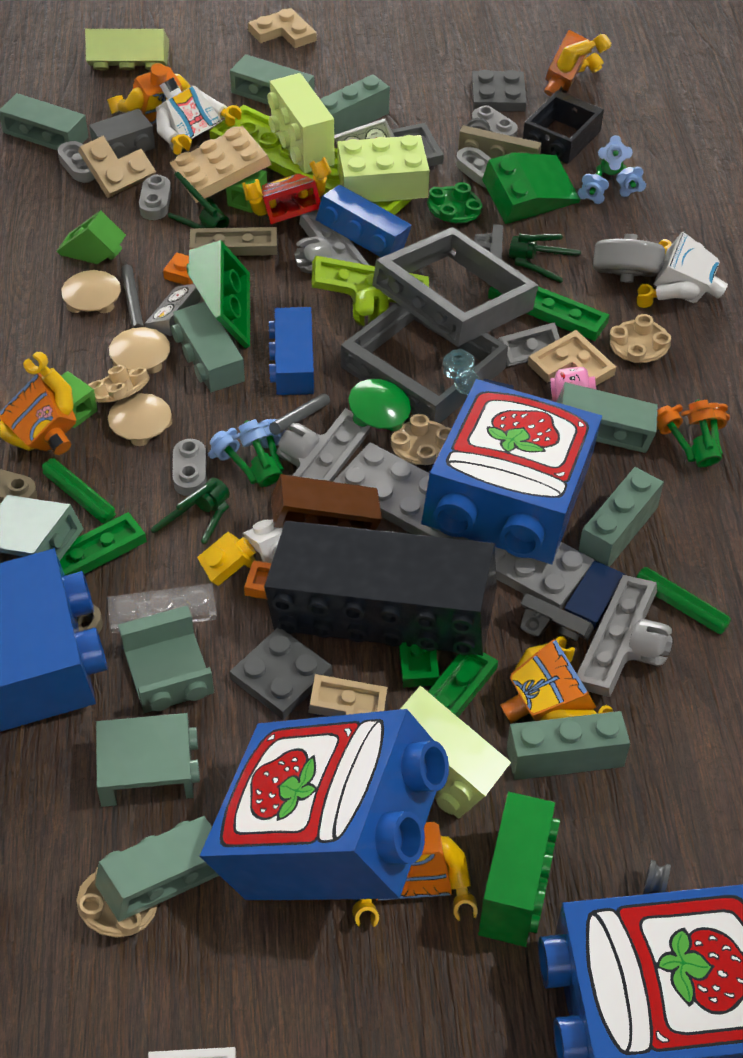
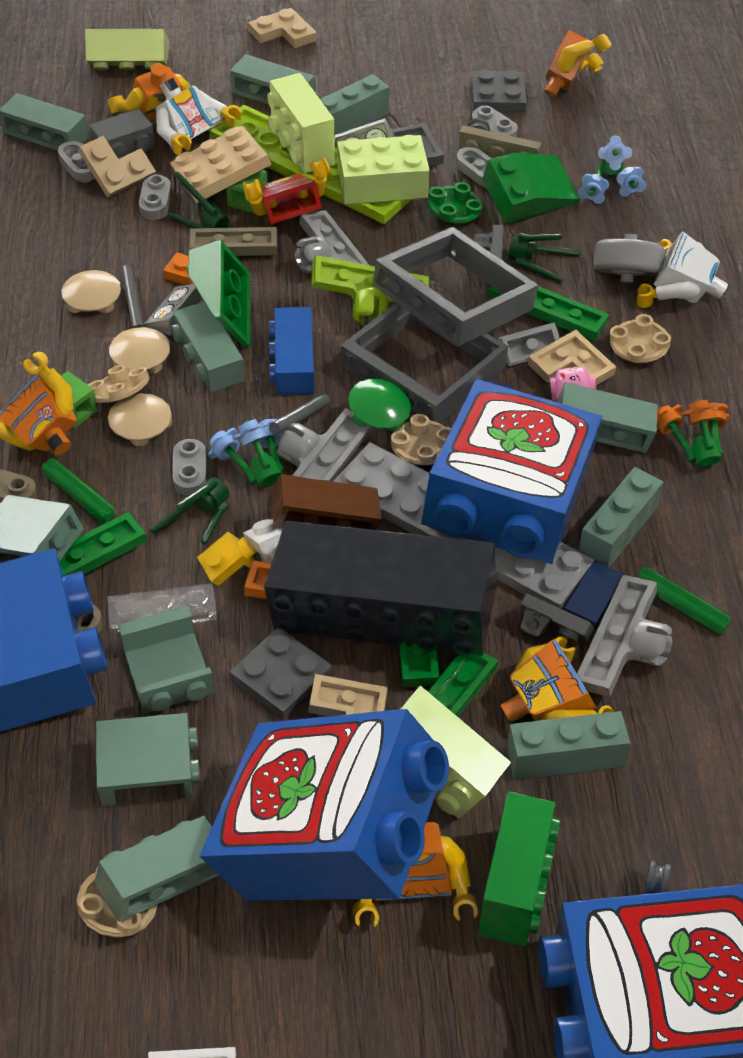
bright green slope [56,210,126,264] -> none
blue brick [316,185,412,258] -> none
clear light blue plate [443,349,479,395] -> none
black window [523,90,604,164] -> none

